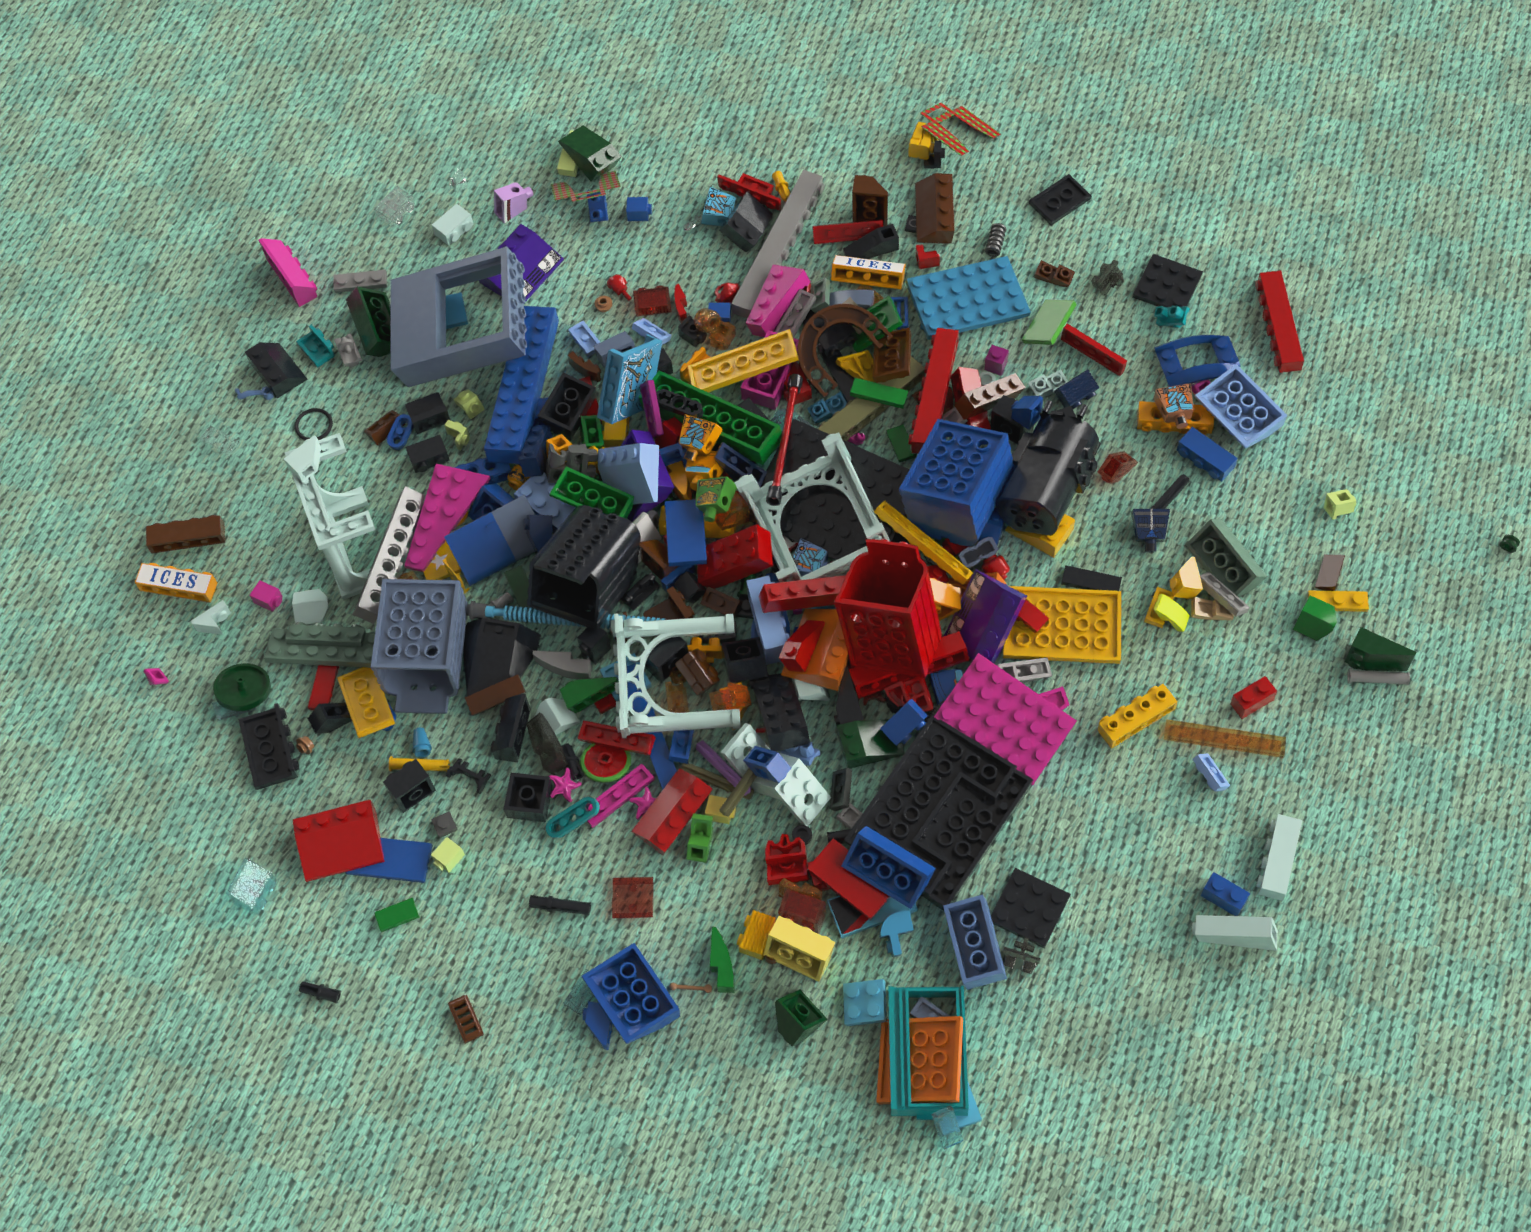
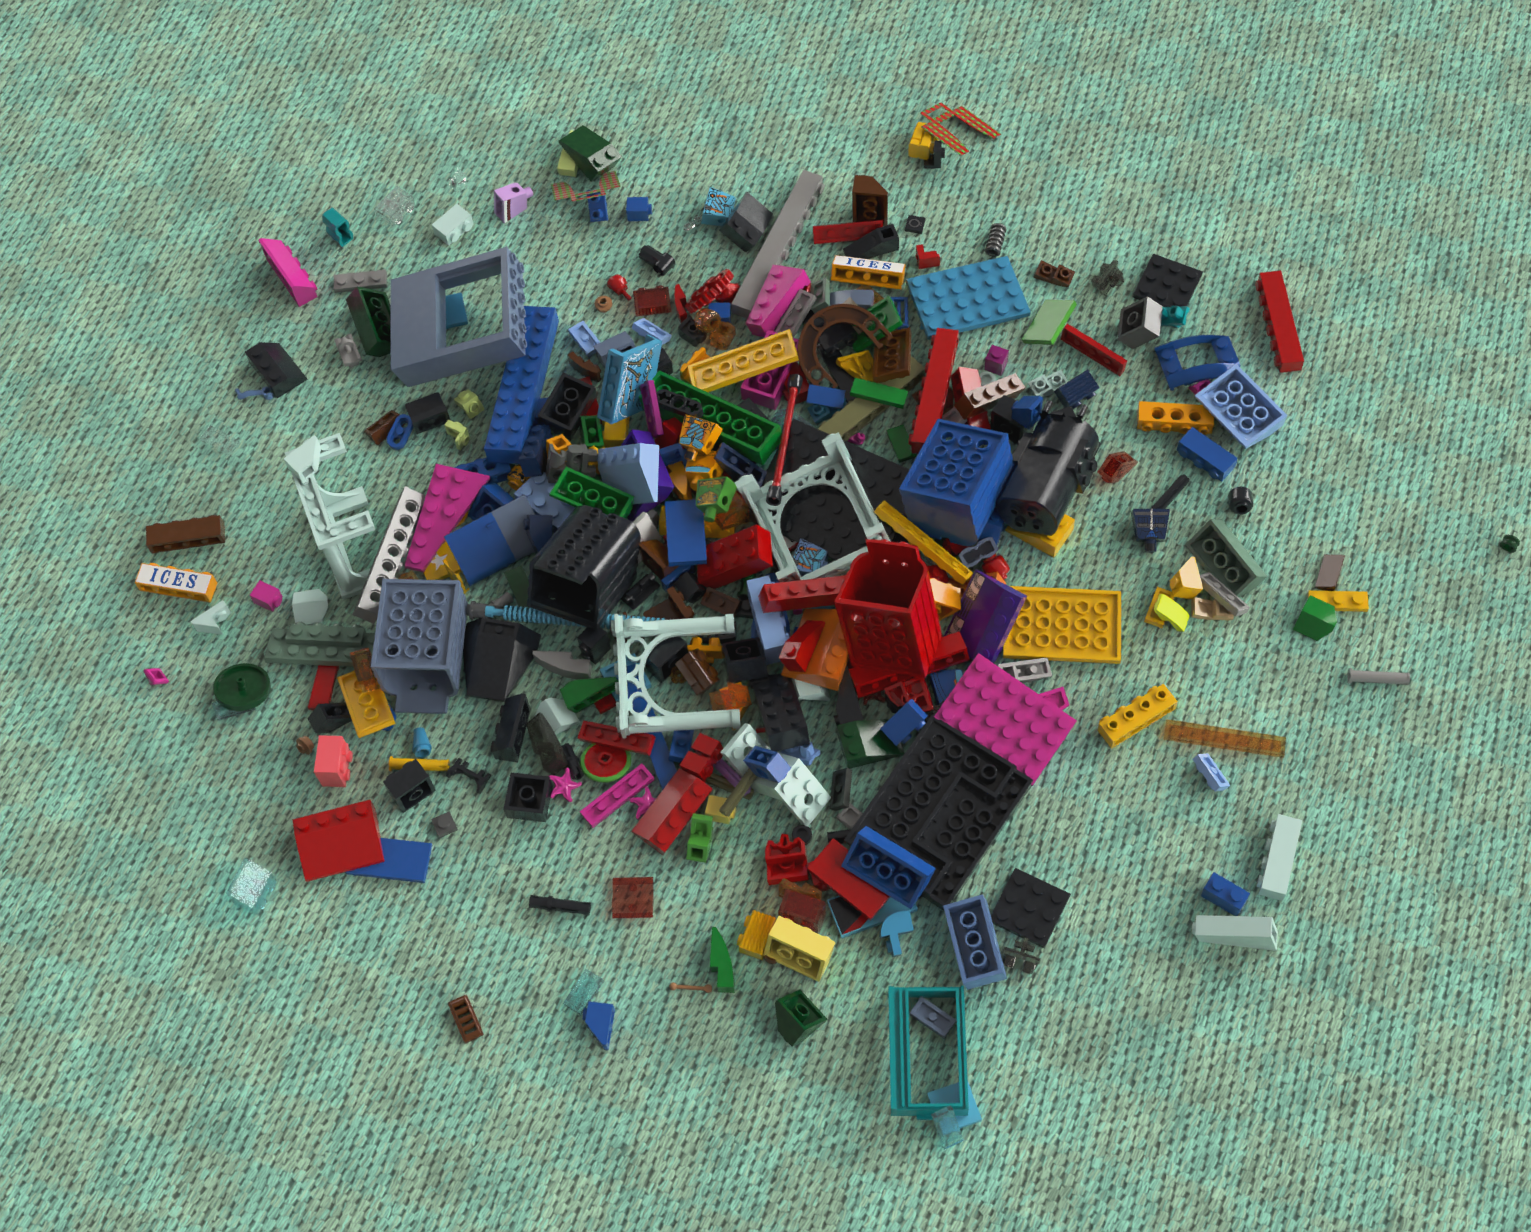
black bracket [238,703,300,790] -> none
black tyre [295,408,333,440] -> none
teal bracket [296,324,335,368] -> none
black axle [299,981,341,1003] -> none
green tile [374,898,420,932] -> none
black brick [405,434,450,473] -> none
yellowish green brick [431,837,465,872] -> none
reddish brown tile [465,674,526,716] -> none
dark purple slope [479,224,564,303] -> none
teal plate [546,797,600,838] -> none
blue slope [582,943,680,1044] -> none
clear orange hinge [665,681,689,713] -> none
red bracket [717,173,782,211] -> none
yellow axle [772,171,791,202] -> none
medium azure plate [843,979,887,1026] -> none
orange plate [876,1016,963,1105] -> none
reddish brown slope [915,173,954,244] -> none
red slope [1016,600,1049,633] -> none
black tile [1028,174,1092,225] -> none
black tile [1061,565,1122,591] -> none
torso [1154,383,1193,429] -> none
red brick [1230,676,1277,719] -> none
yellowish green brick [1324,489,1356,520] -> none
dark green slope [1344,627,1417,671] -> none
none -> coral brick [314,735,353,787]
none -> teal brick [322,208,353,247]
none -> clear orange slope [350,648,380,693]
none -> black piece [639,245,676,276]
none -> red piece [680,733,724,782]
none -> red gear [685,269,734,313]
none -> blue tile [806,384,846,409]
none -> dark grey brick [1117,296,1163,349]
none -> black head [1228,486,1254,515]

